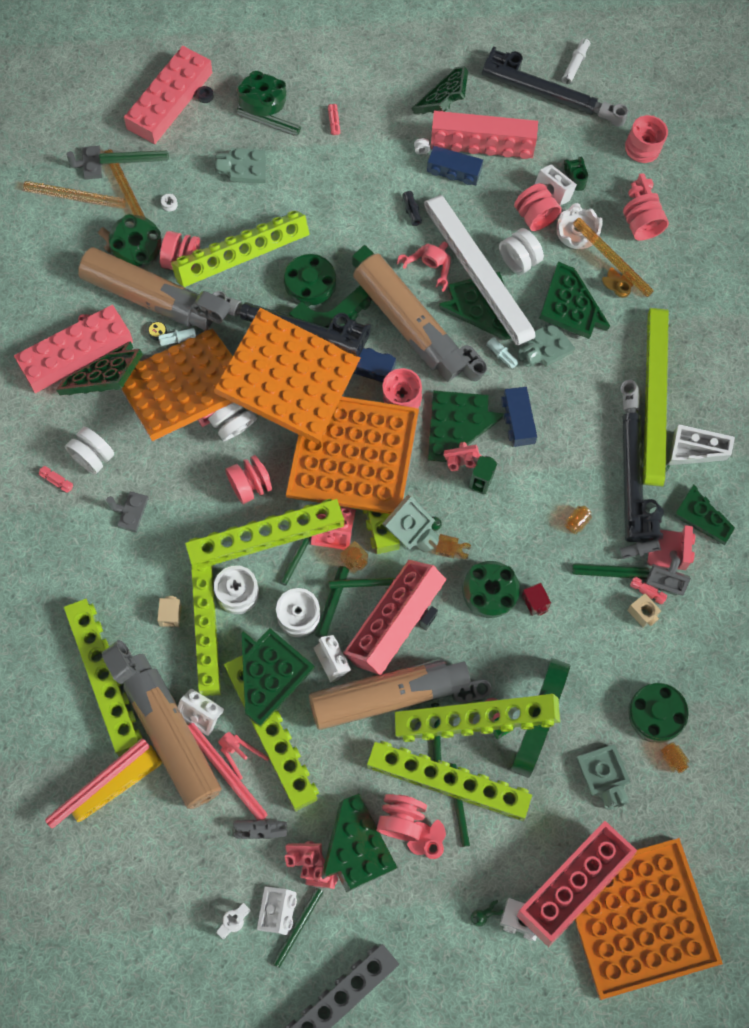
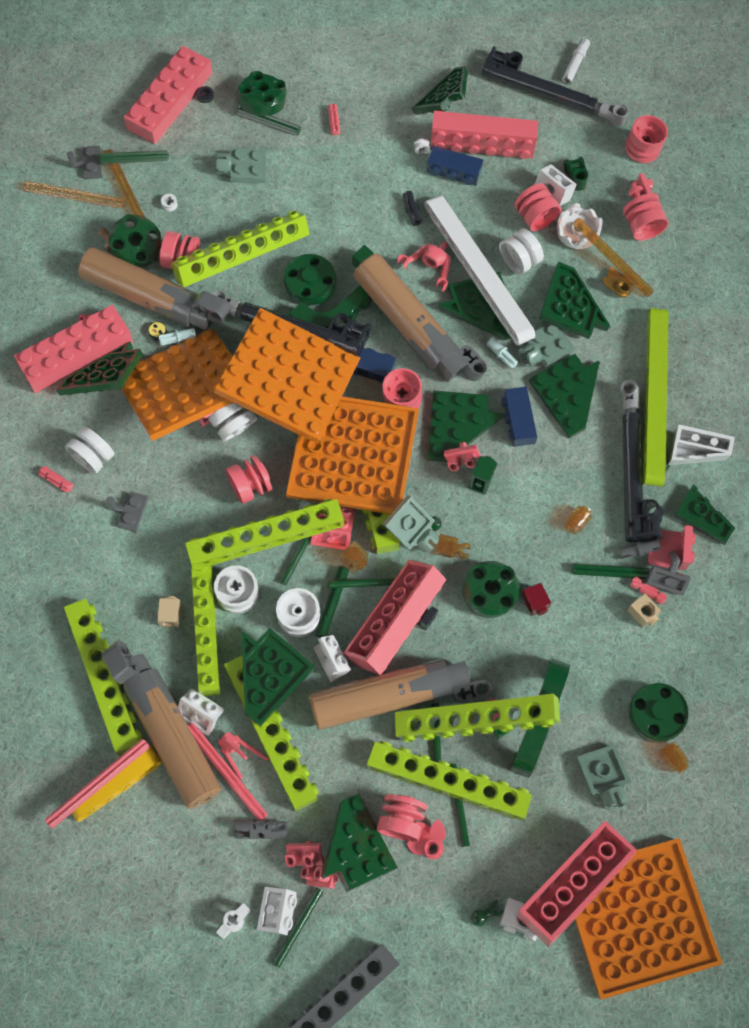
none -> dark green wing [529,354,600,439]

